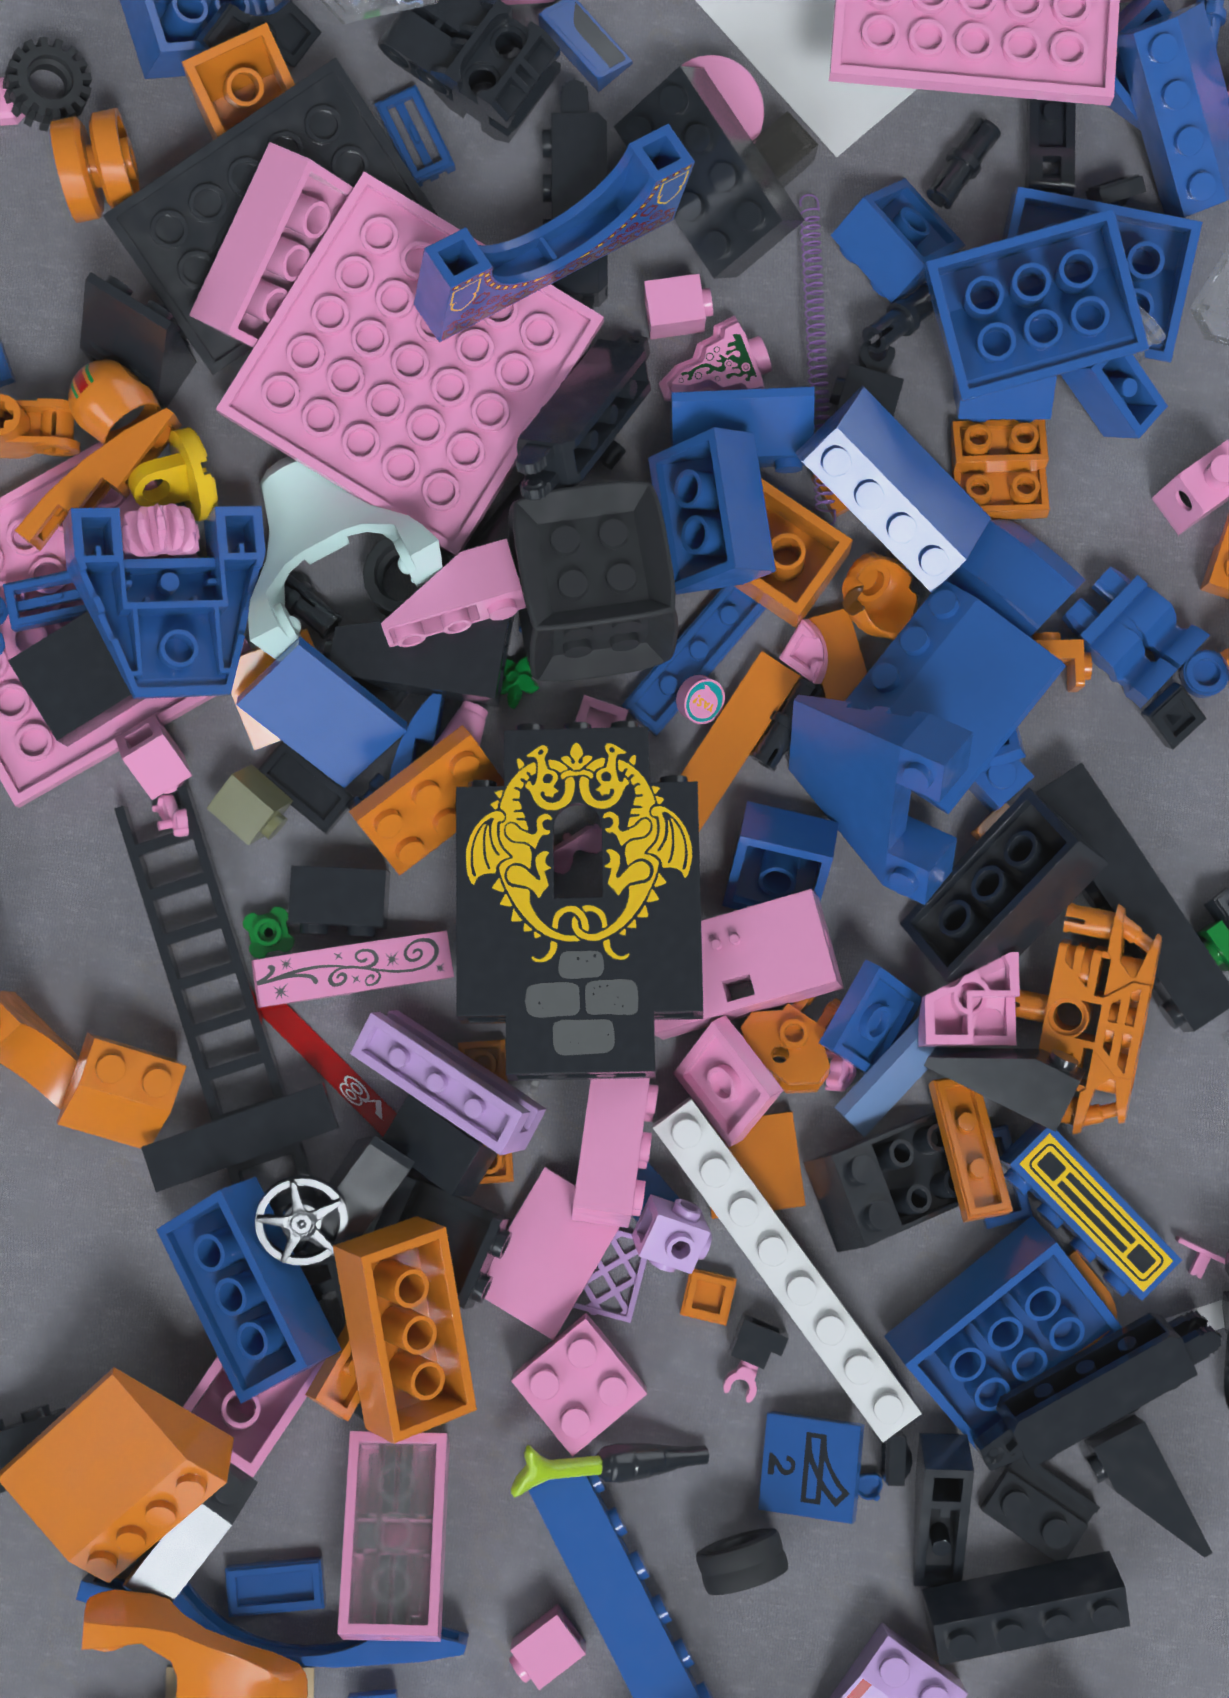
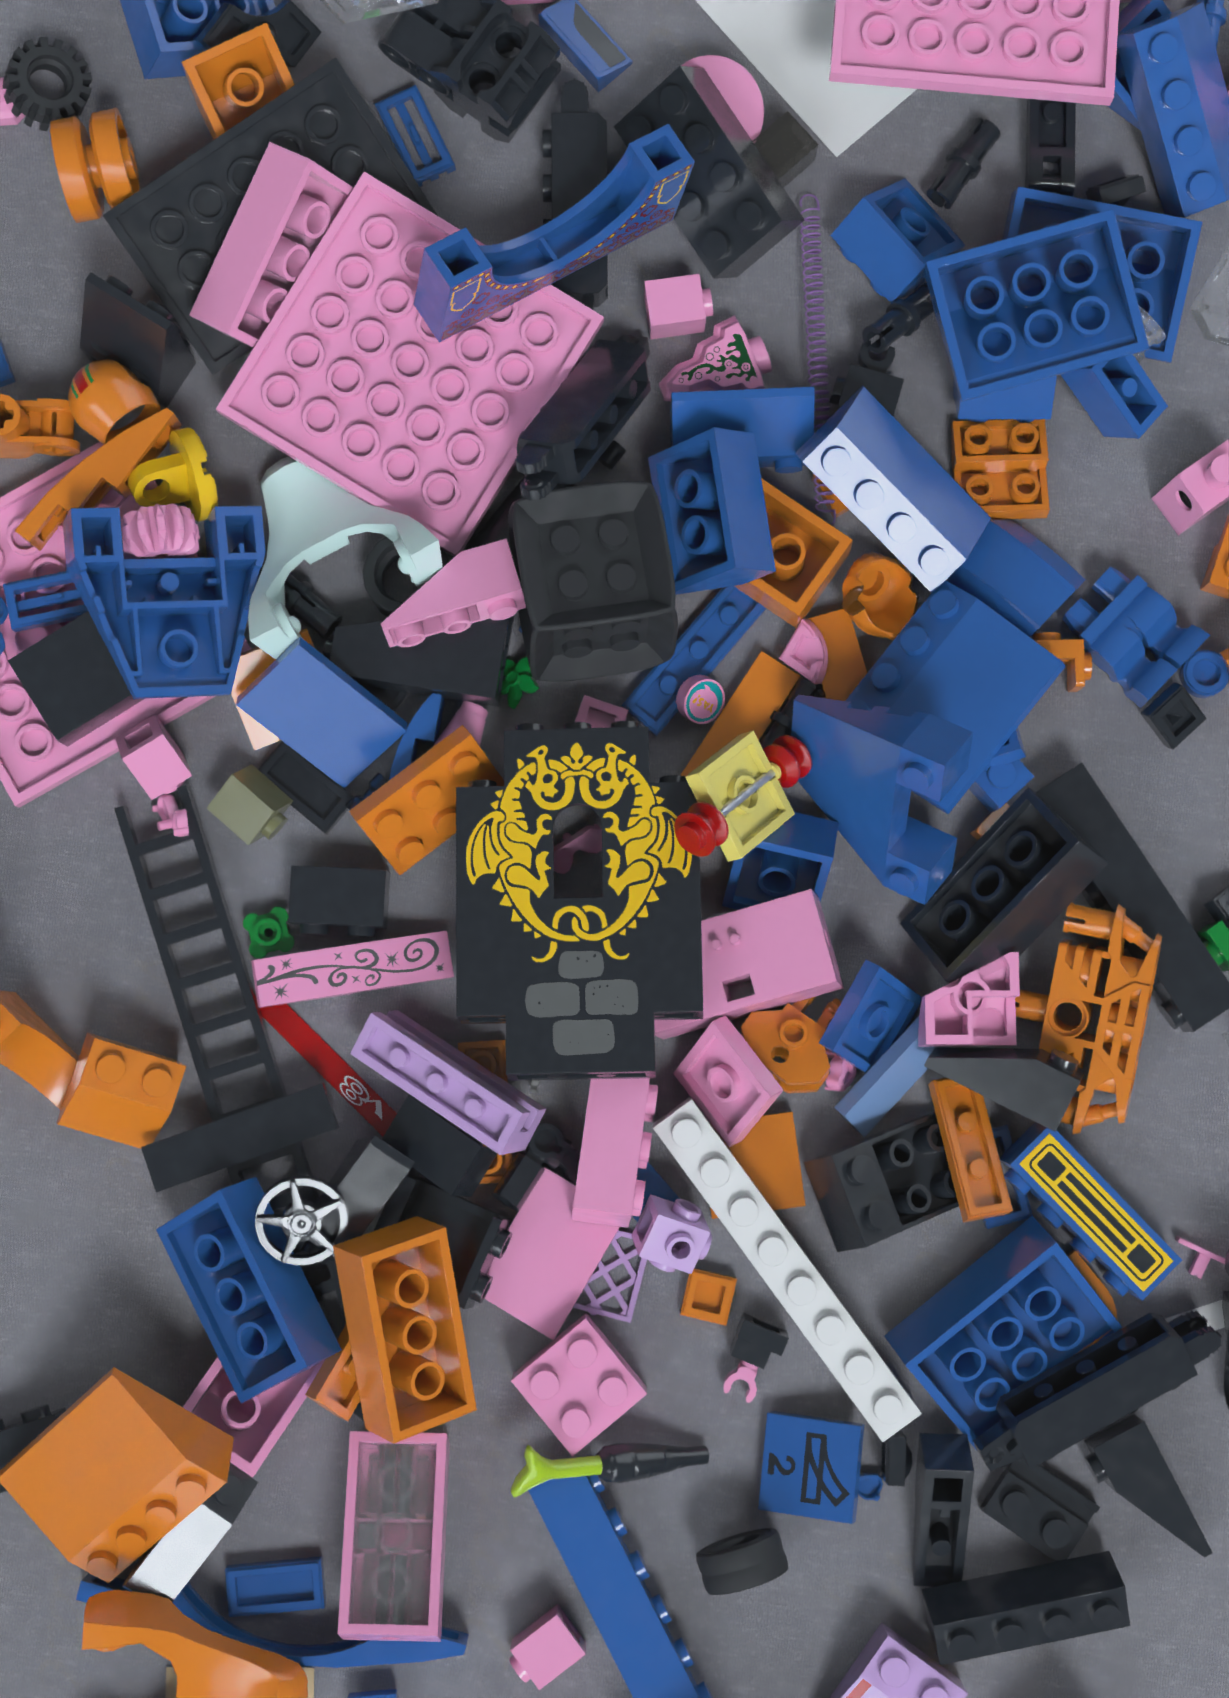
none -> black bar [492,1123,581,1211]
none -> light yellow plate [674,730,812,862]

